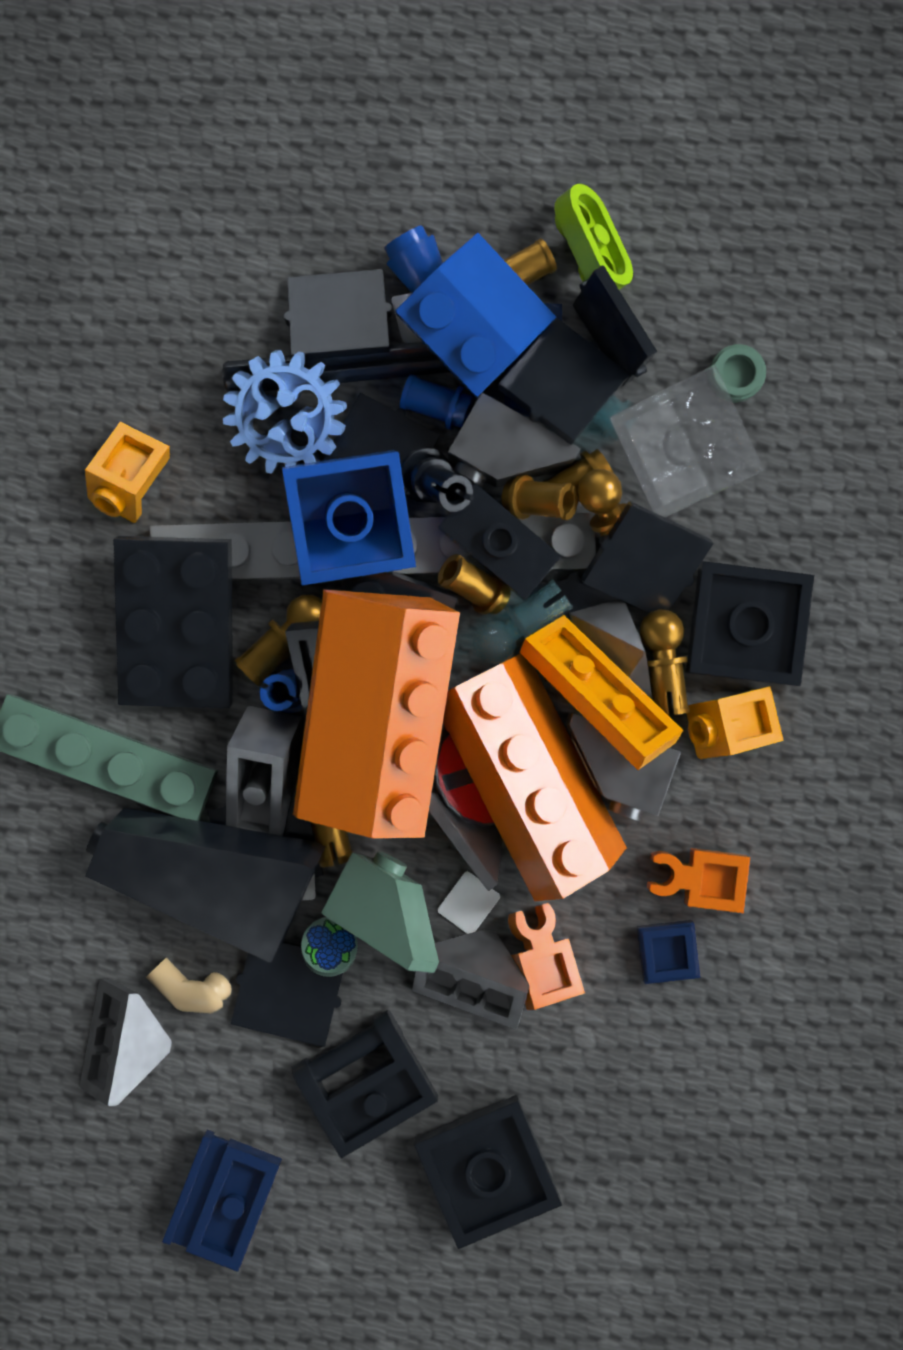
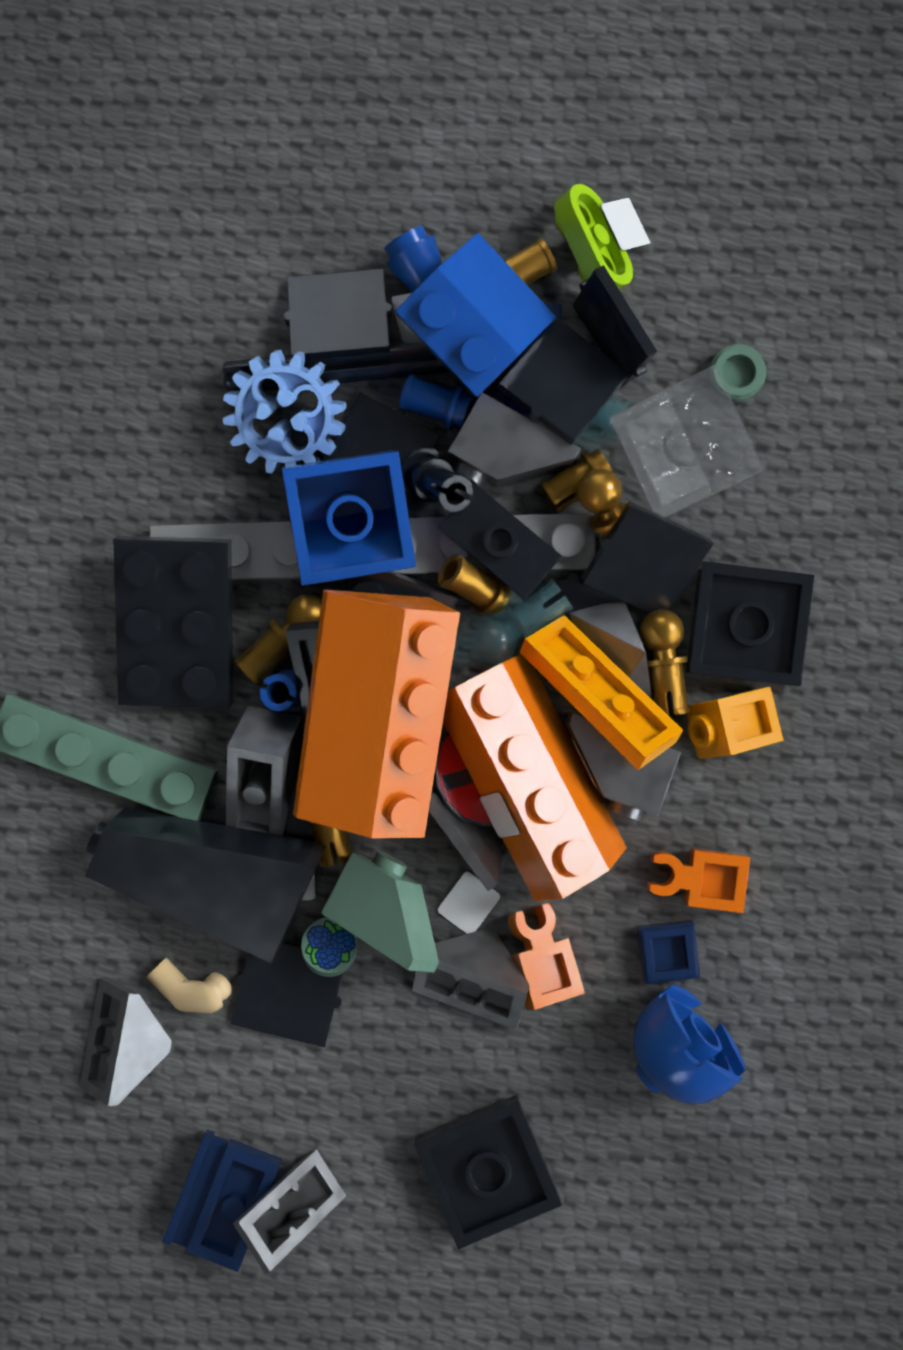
light orange bracket [85,422,170,523] -> none
black plate [291,1010,438,1159] -> none
pearl gold pin [502,475,578,520] -> none
none -> flat silver slope [233,1149,346,1273]
none -> white sticker [480,792,519,838]
none -> white sticker [601,198,650,250]
none -> blue cylinder [633,984,745,1105]

